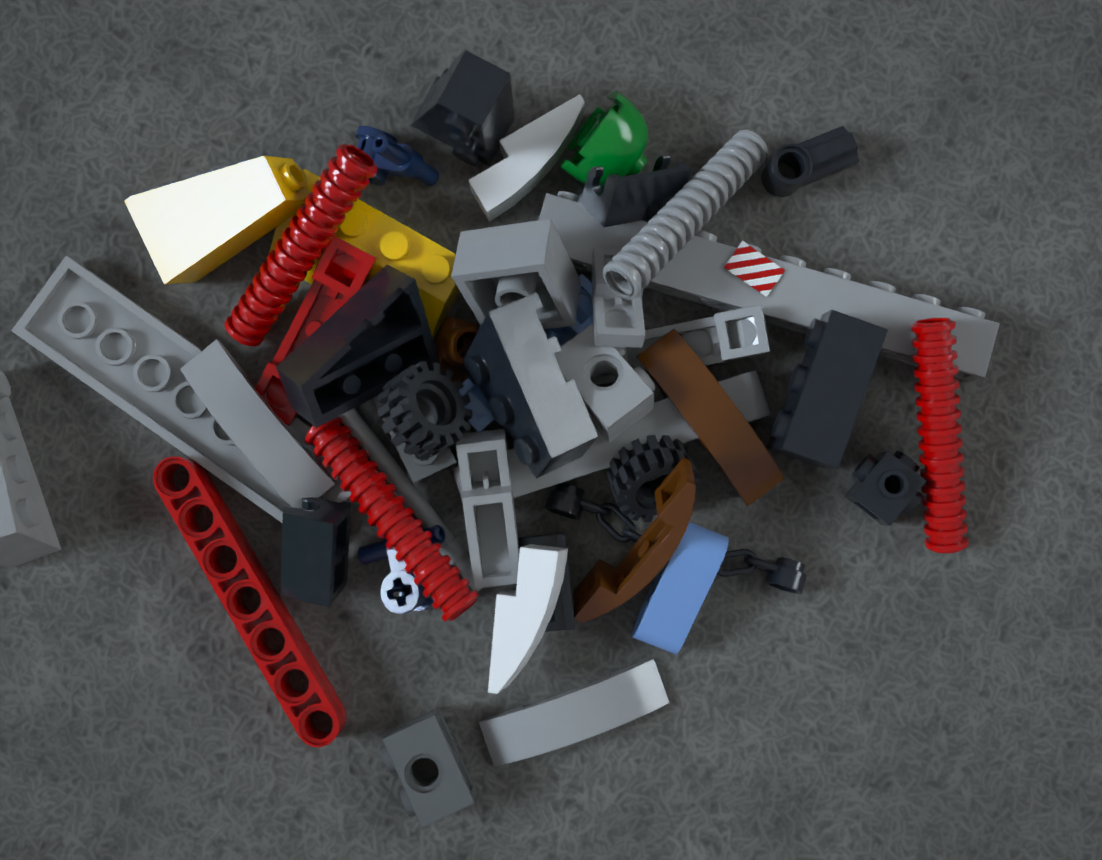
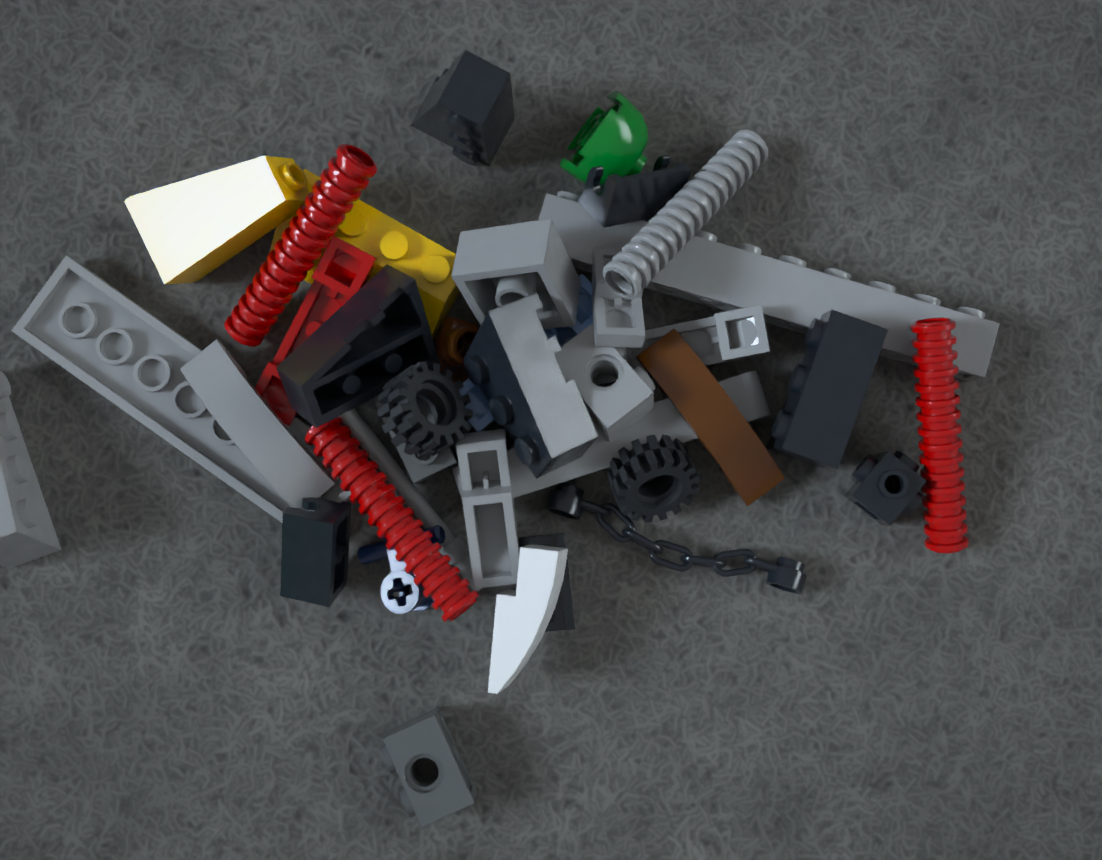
red beam [153,456,347,747] -> none
dark blue piece [355,126,439,186] -> none
white slope [468,94,585,222] -> none
light grey slope [479,658,670,767] -> none
reddish brown slope [573,457,696,623] -> none
medium blue beam [632,522,729,655] -> none
sticker [724,241,785,297] -> none
black piece [761,126,859,197] -> none

